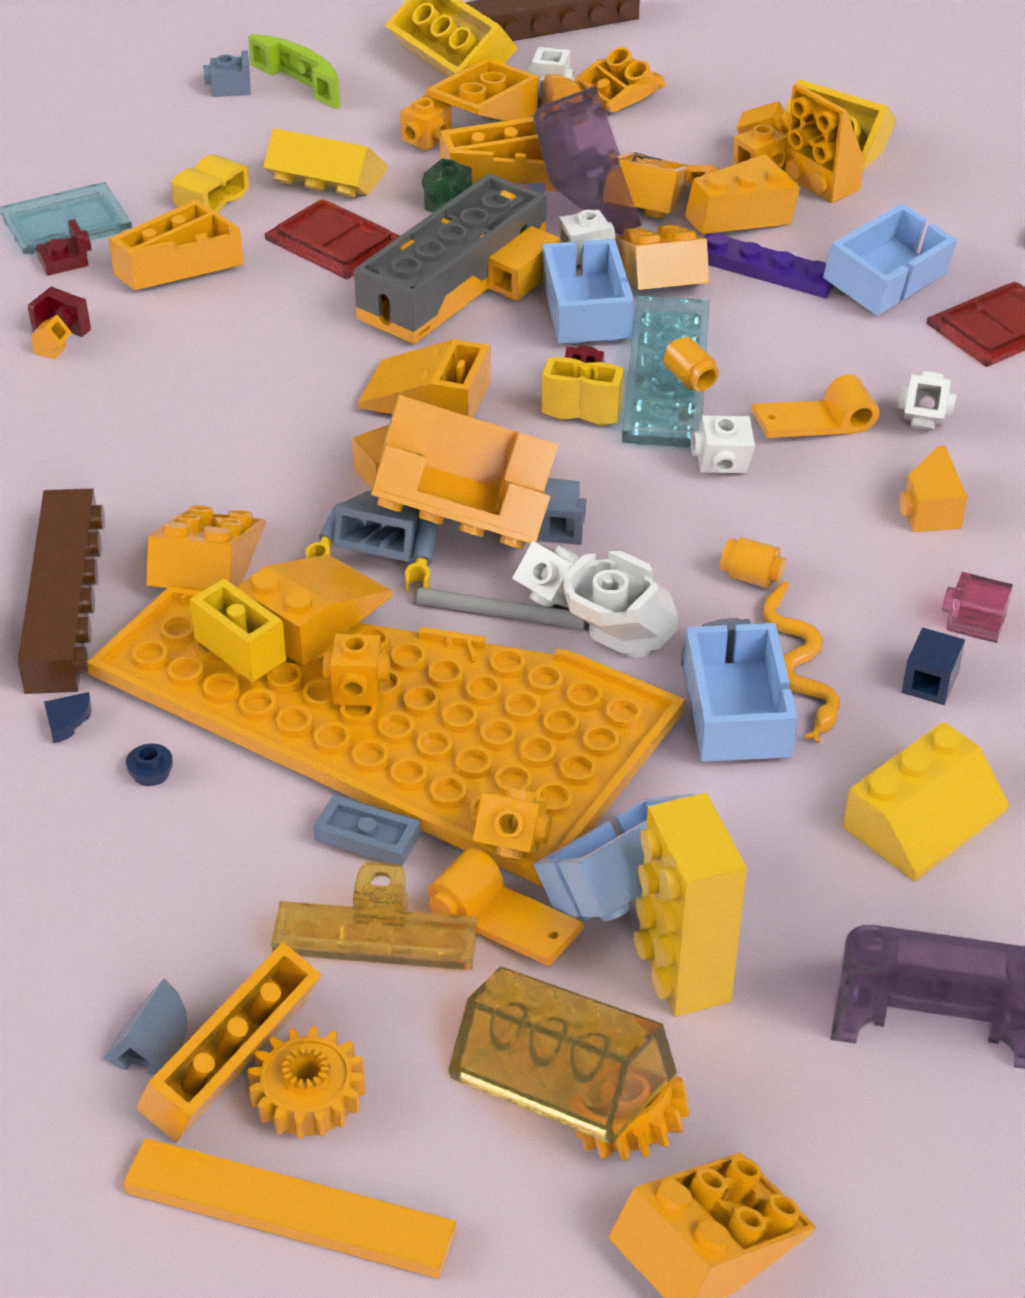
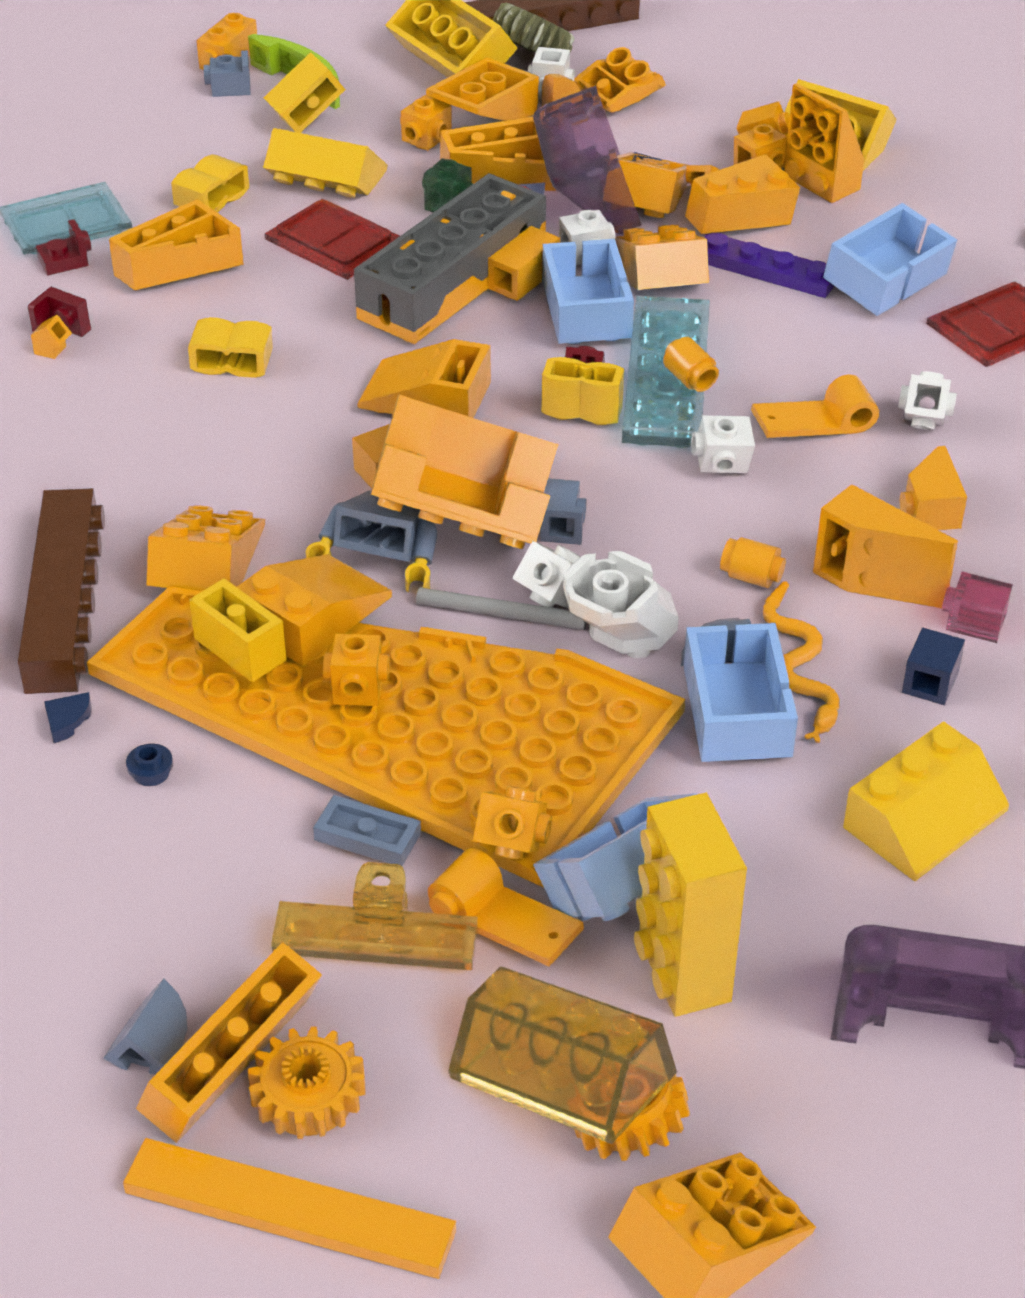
none -> yellow brick [188,317,273,378]
none -> light orange brick [196,13,257,70]
none -> yellow brick [263,52,346,133]
none -> olive gear [493,2,575,53]
none -> light orange slope [813,484,958,608]

